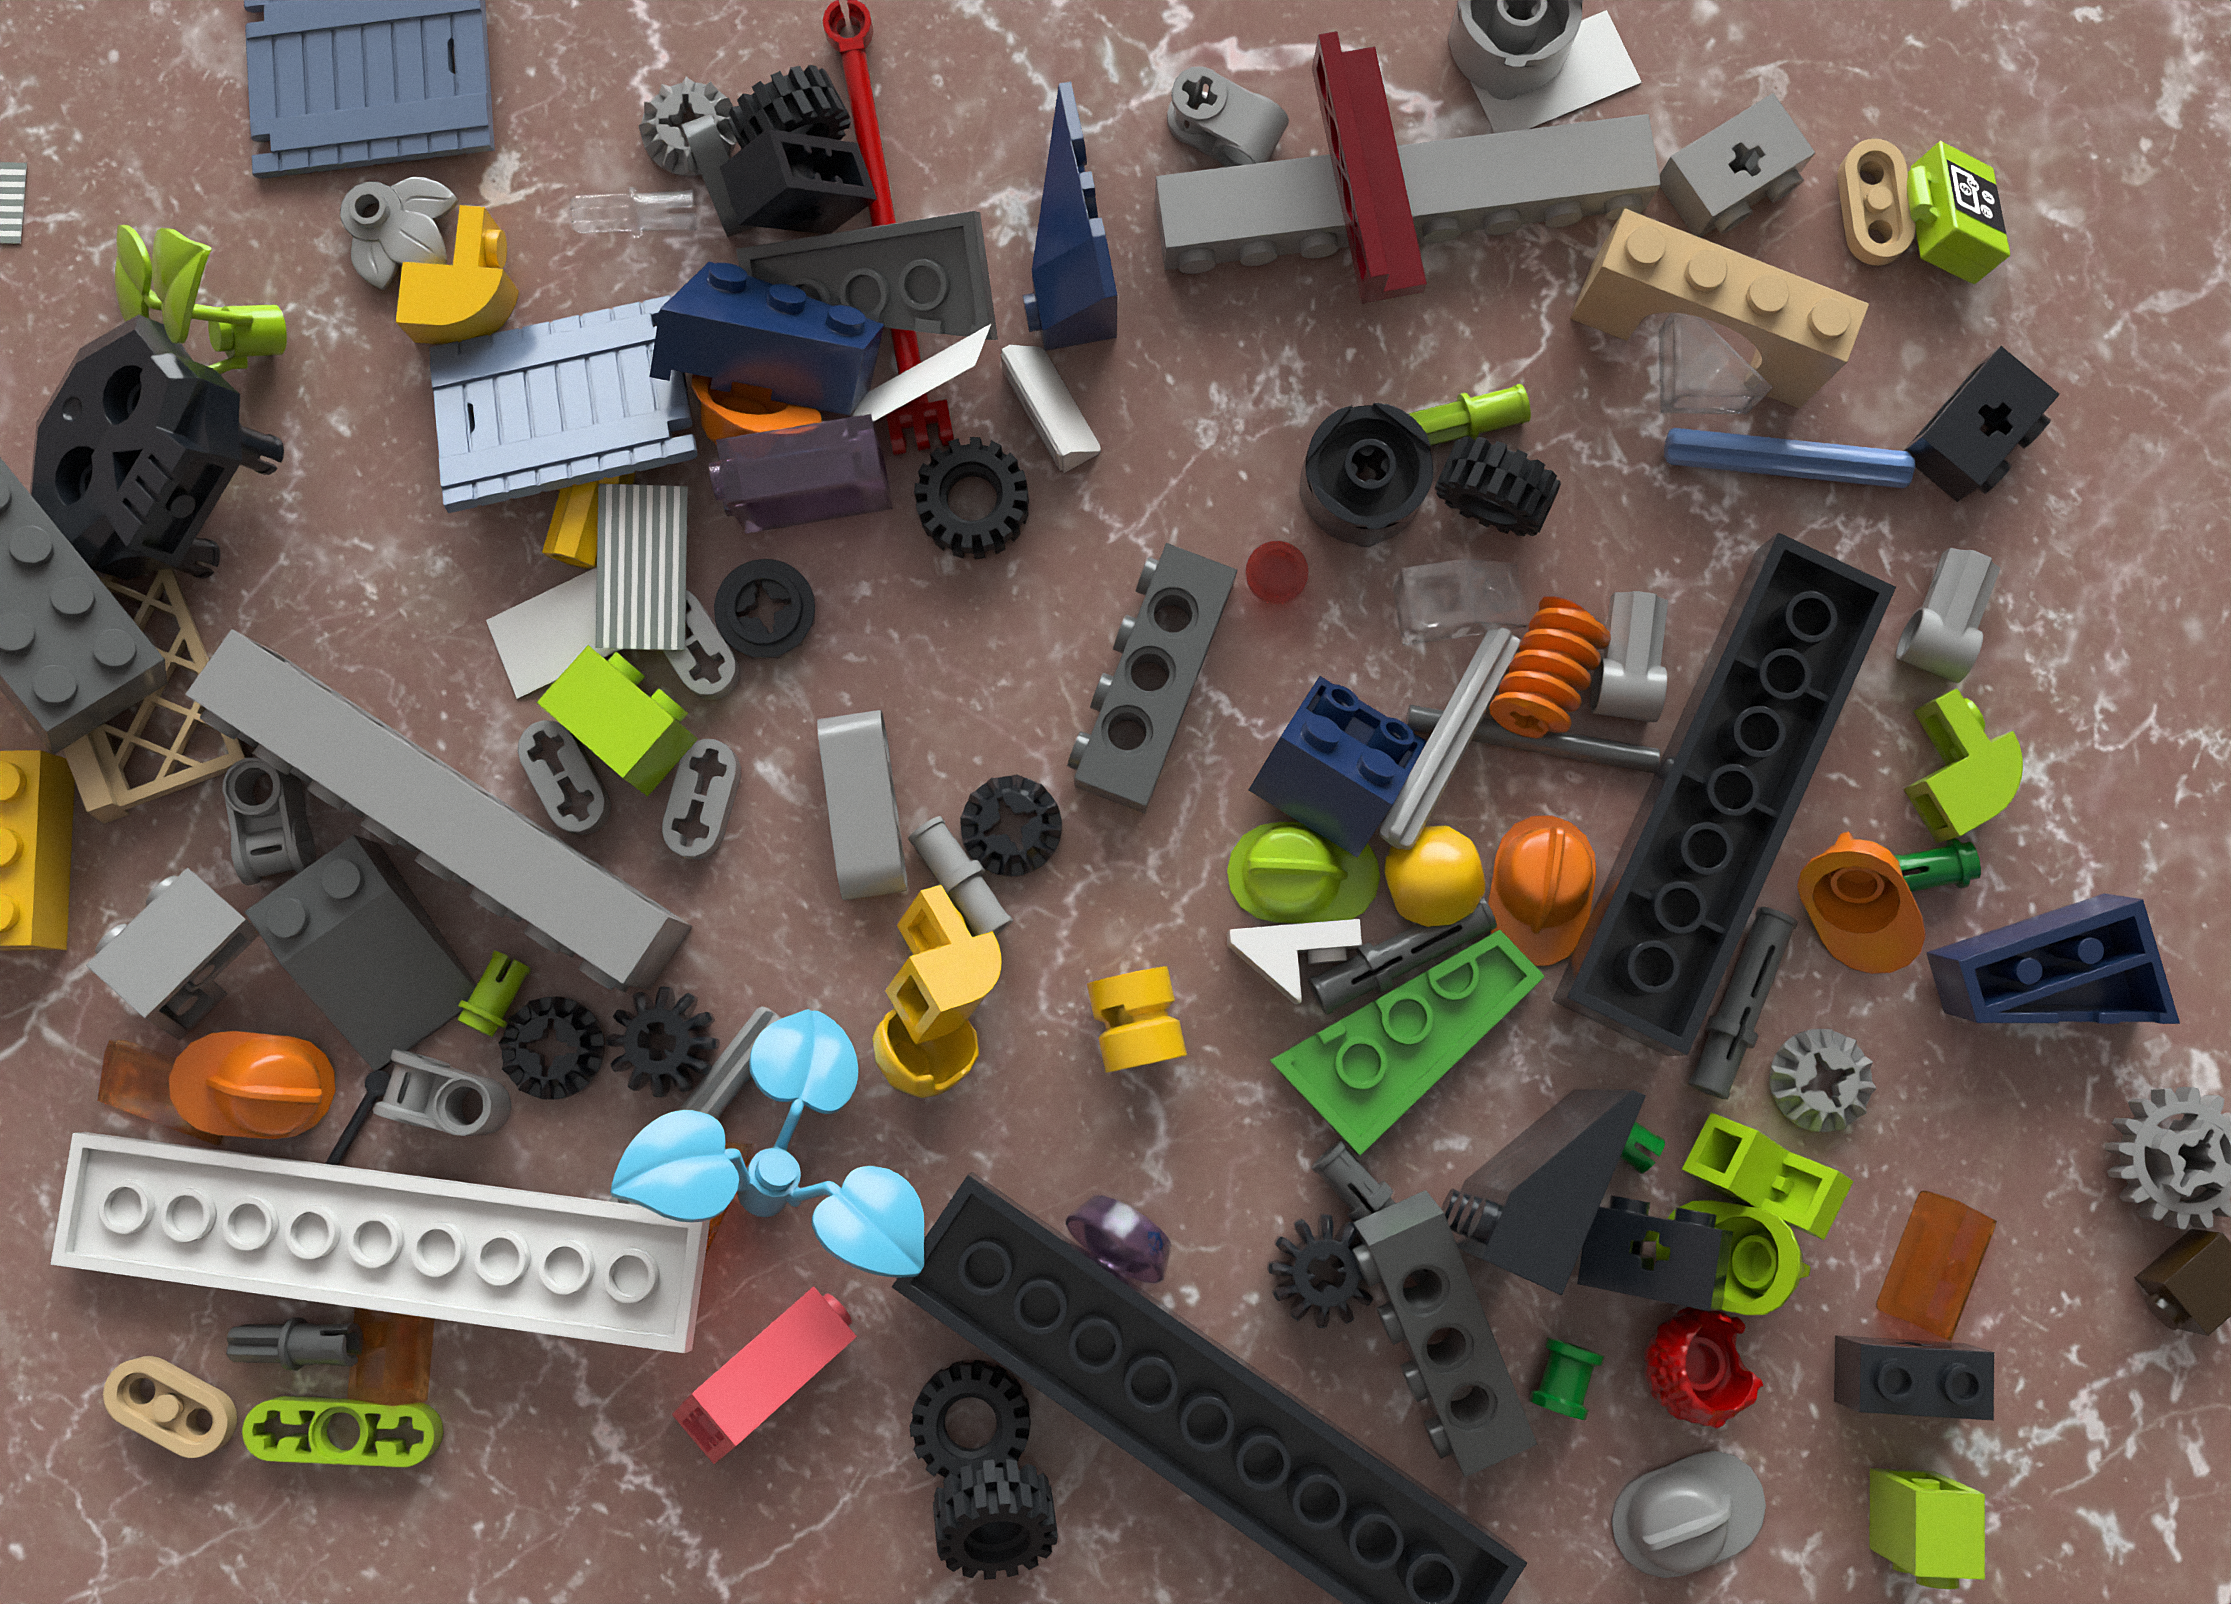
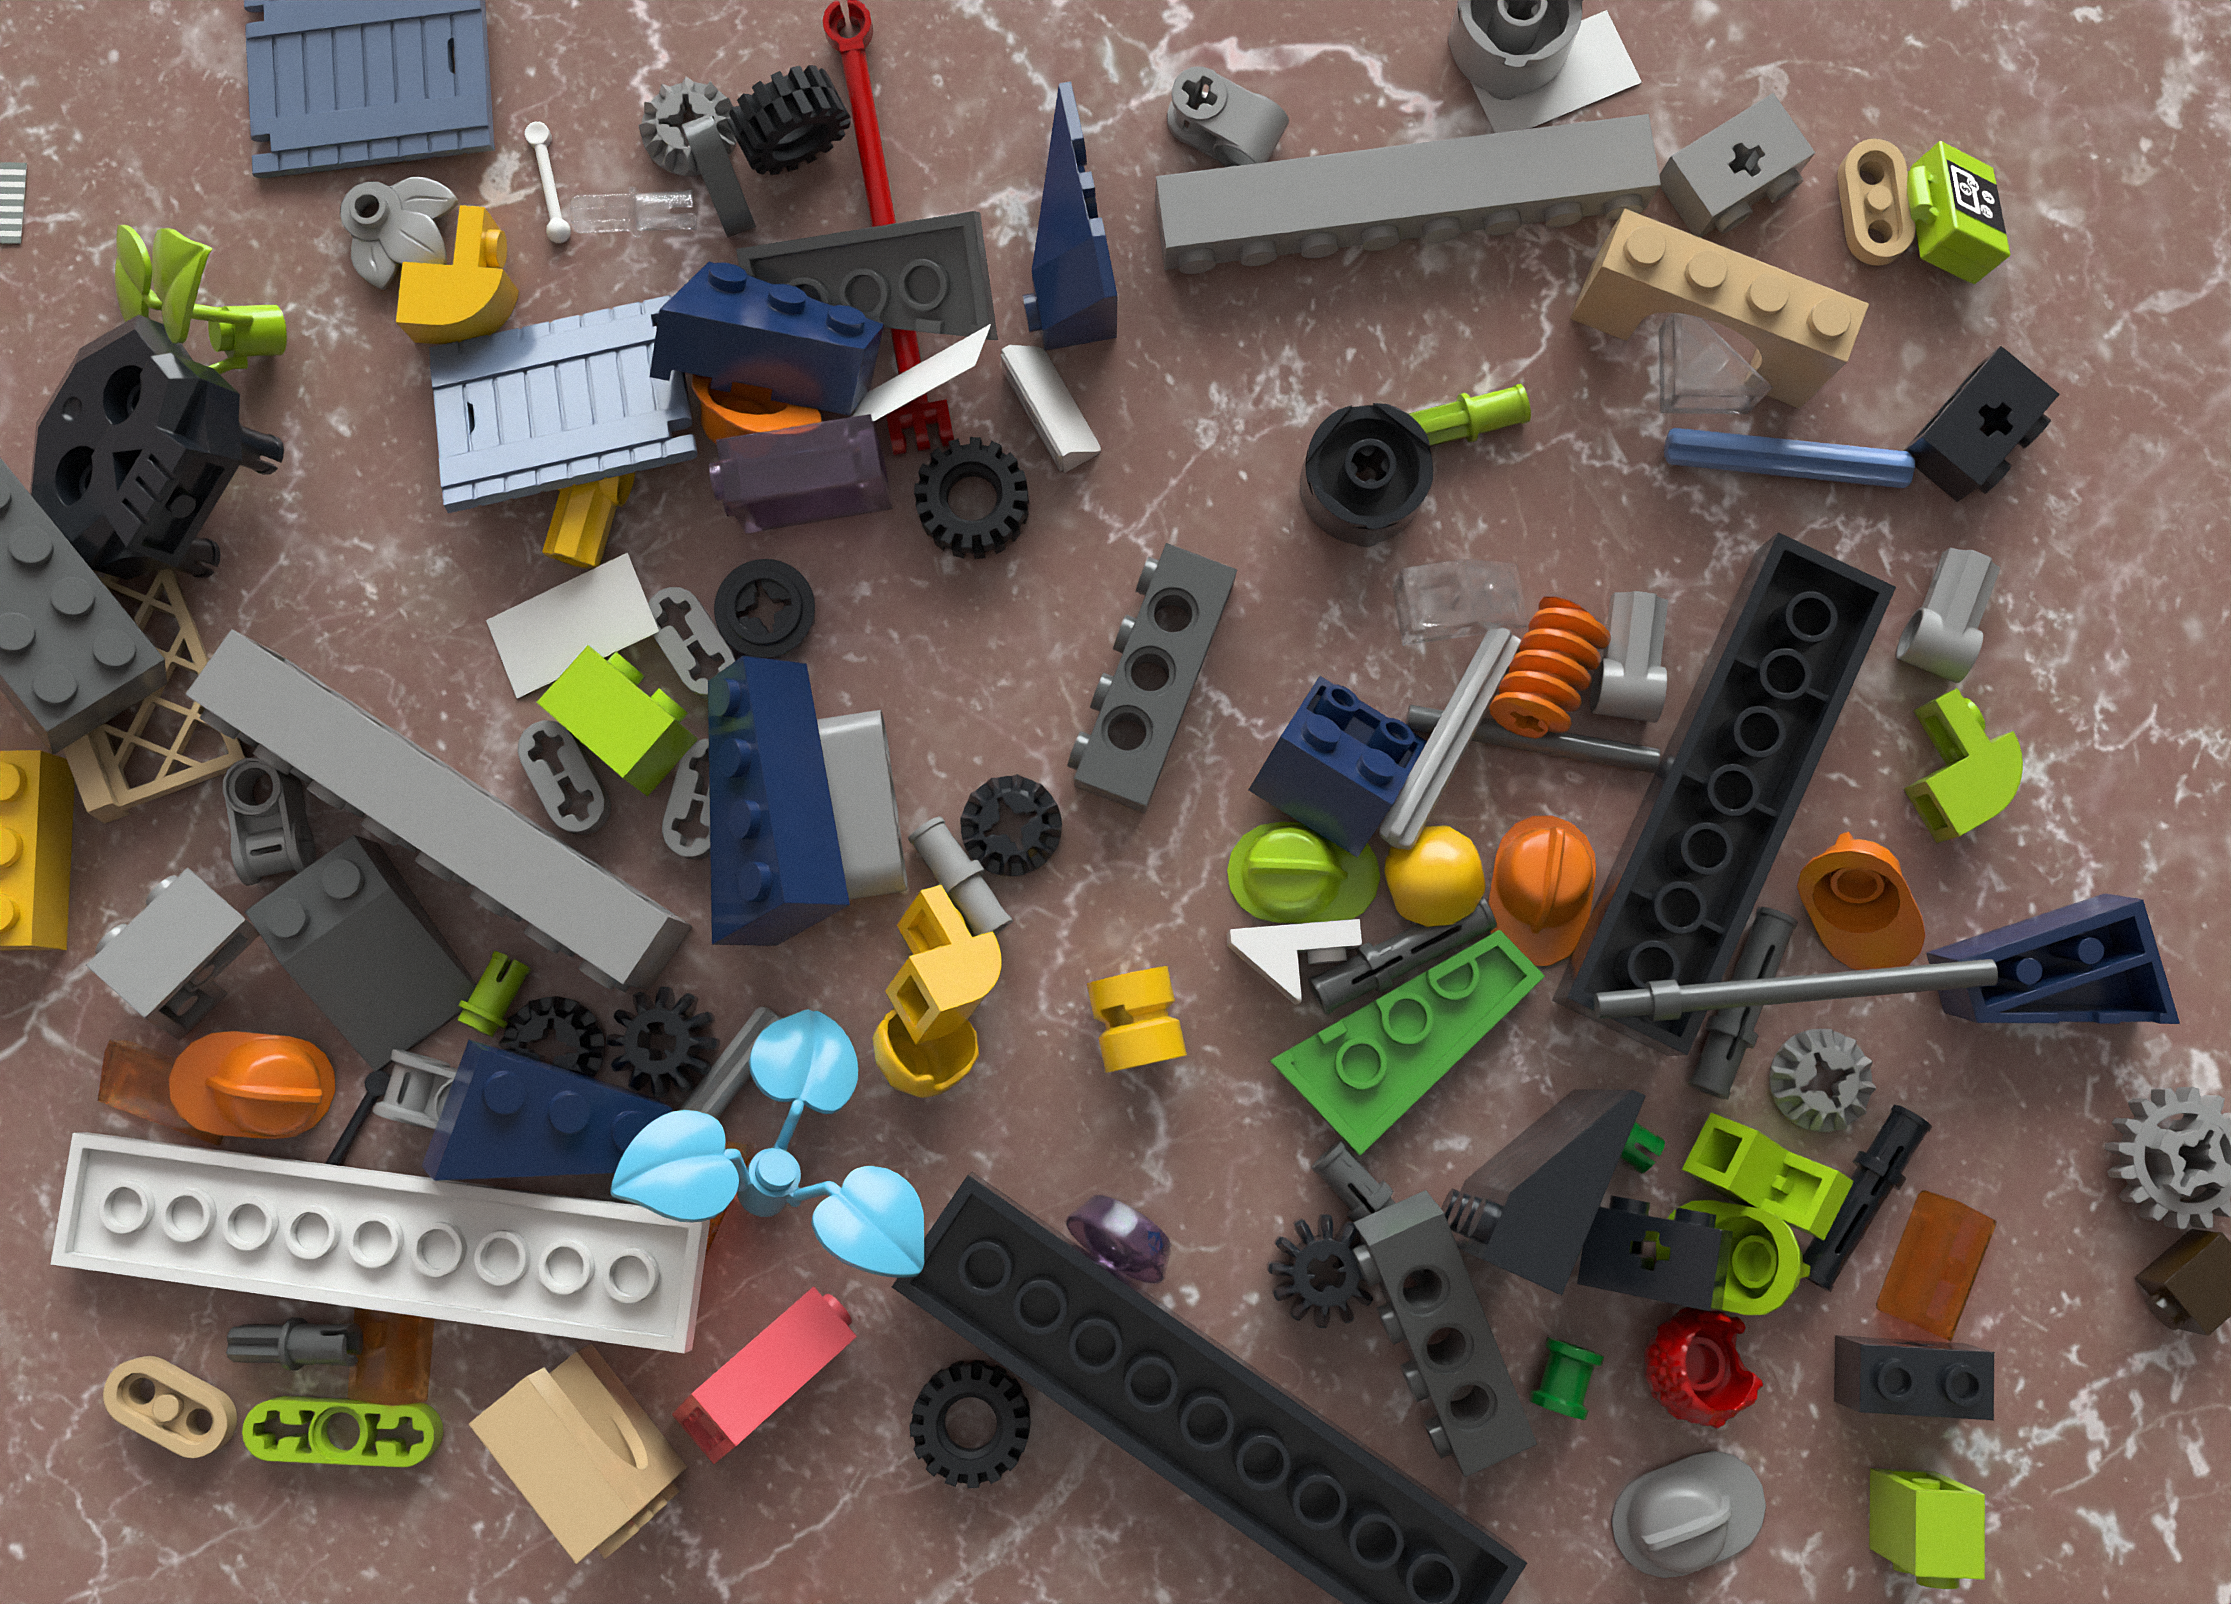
light grey sticker [595,484,688,650] -> none
black brick [720,129,877,235] -> none
black tyre [933,1459,1058,1580] -> none
clear red plate [1245,541,1308,604] -> none
dark red fence [1312,31,1427,304] -> none
black tyre [1435,436,1561,537] -> none
green pin [1894,838,1981,892] -> none
none -> dark blue wedge [422,1039,673,1181]
none -> tan arch [469,1344,687,1564]
none -> white hinge [525,122,571,243]
none -> dark blue wedge [708,656,850,946]
none -> dark grey bar [1594,959,1998,1022]
none -> black pin [1803,1104,1932,1292]

